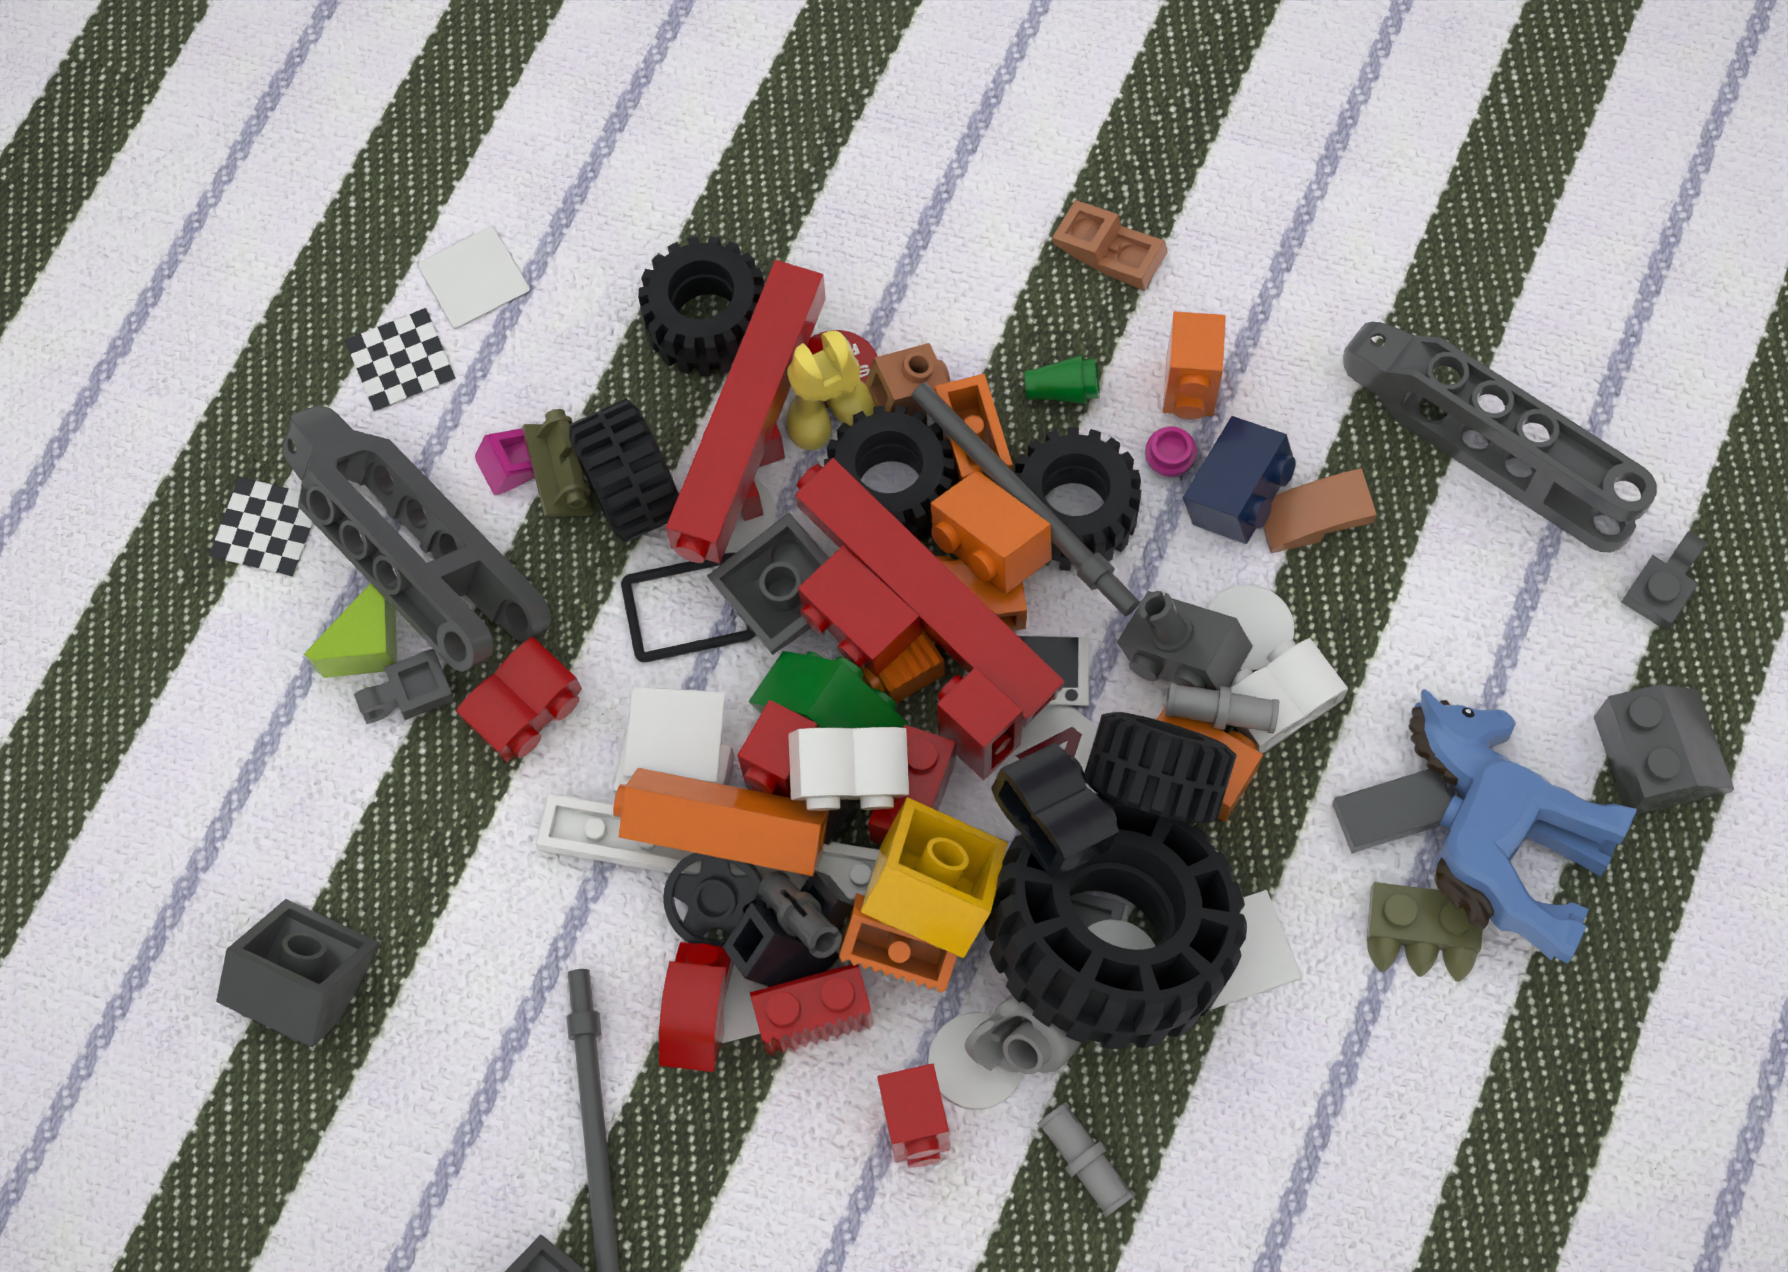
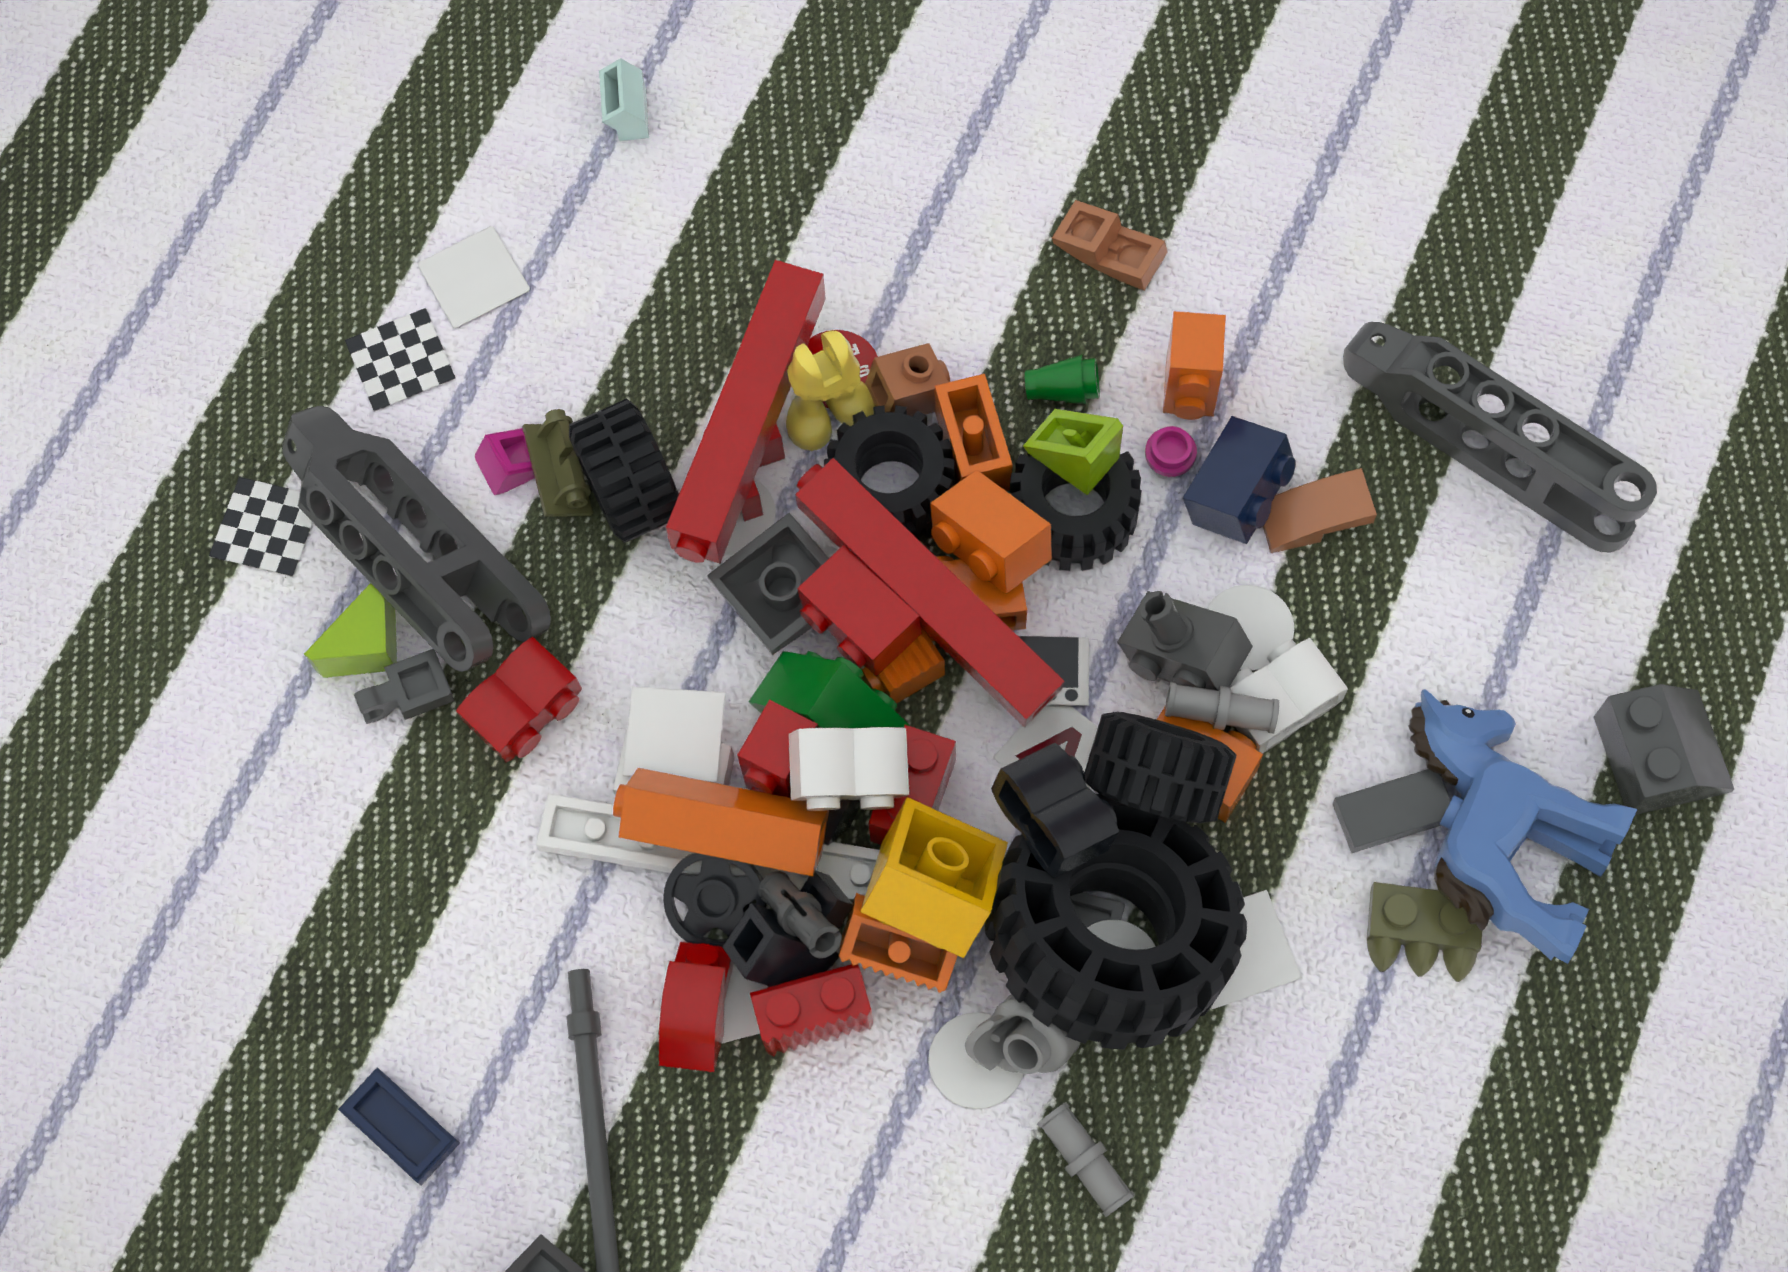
dark grey slope [216,899,380,1047] -> none
black piece [621,552,756,662] -> none
black tyre [638,236,765,376] -> none
red brick [877,1063,950,1168] -> none
dark grey bar [911,382,1140,617] -> none
red brick [937,667,1023,781] -> none
dark grey plate [1621,531,1707,631] -> none
none -> dark blue tile [338,1067,460,1186]
none -> light aqua piece [599,58,649,141]
none -> lime slope [1023,409,1123,495]

